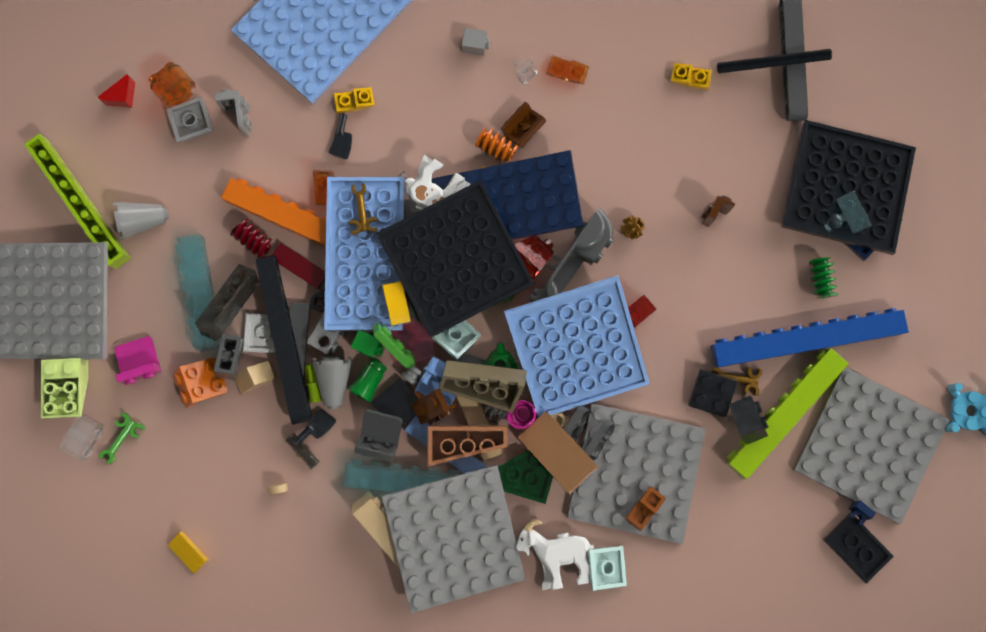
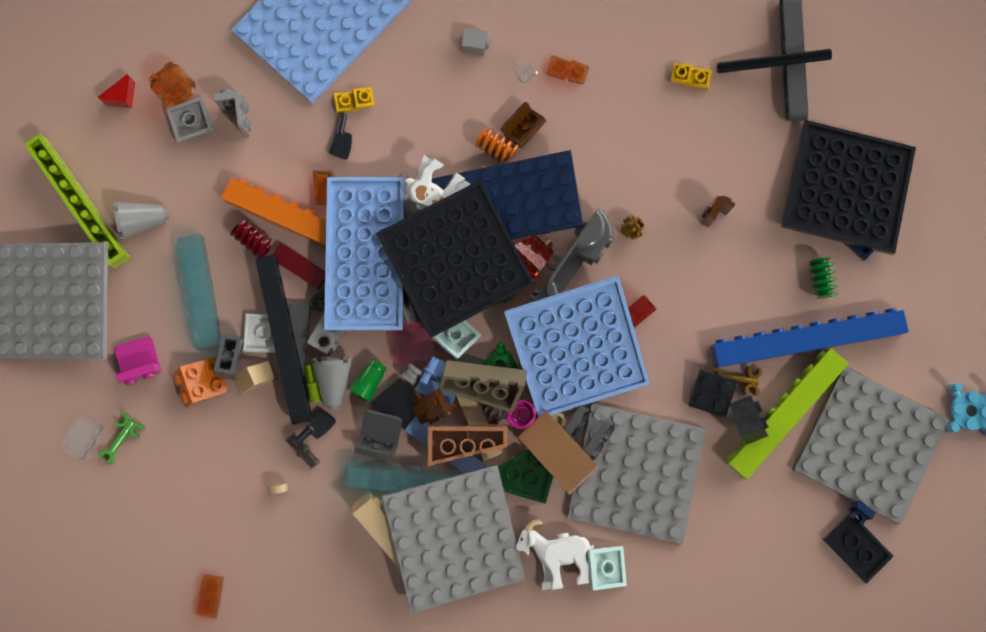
yellowish green slope [41,358,88,419] -> none
yellow slope [168,532,209,574] -> none
clear smoke brick [195,264,260,342] -> none
pearl gold bar [349,183,378,236] -> none
green brick [351,330,385,360] -> none
bright green hinge [373,322,415,369] -> none
yellow slope [382,281,411,326] -> none
dark orange slope [625,486,666,531] -> none
clear light blue plate [828,191,872,234] -> none
none -> clear orange slope [196,574,224,619]

